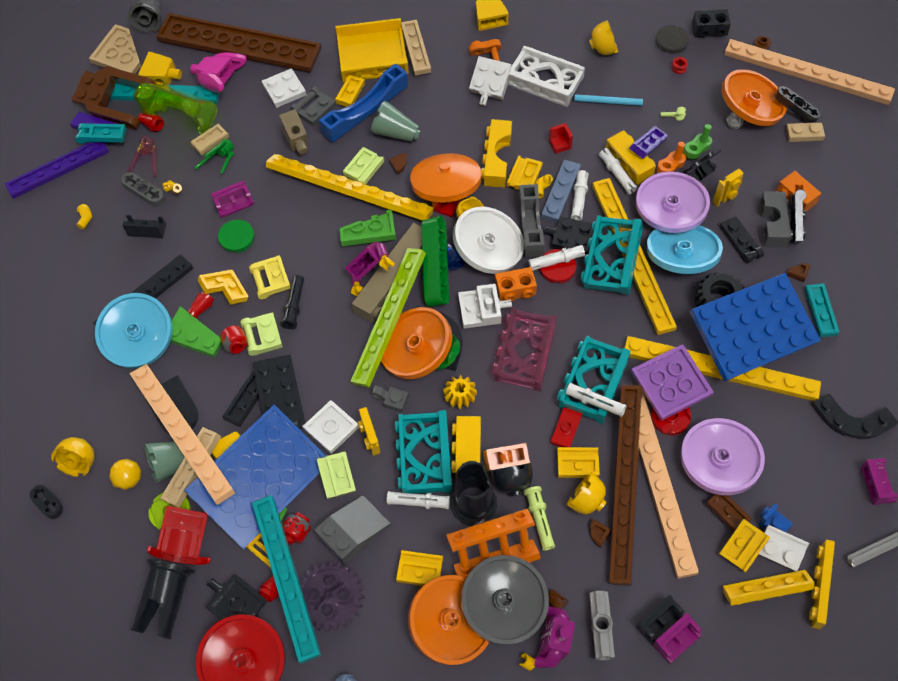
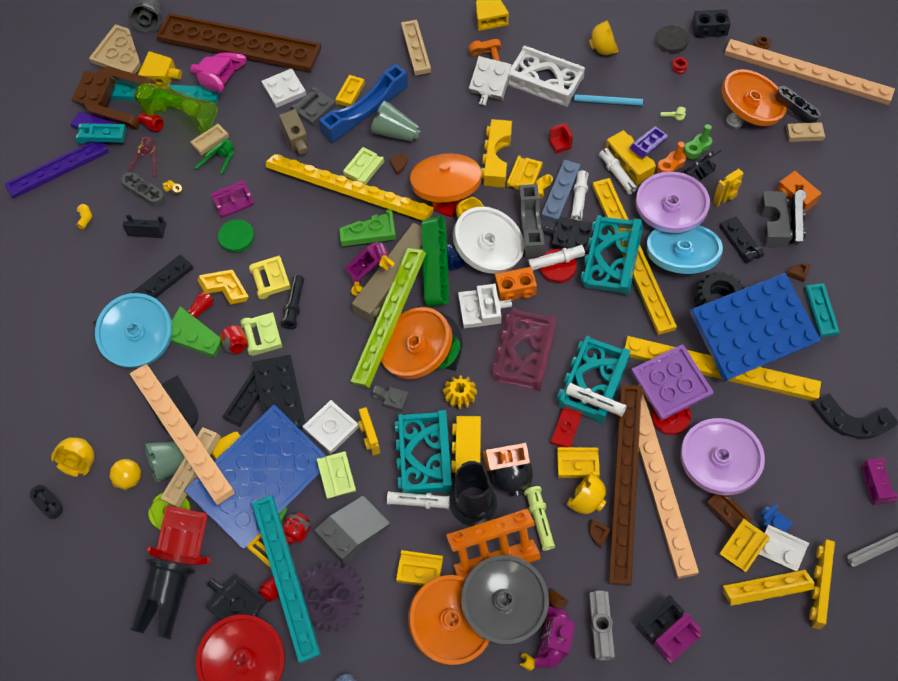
yellow panel [335,18,409,82] -> none

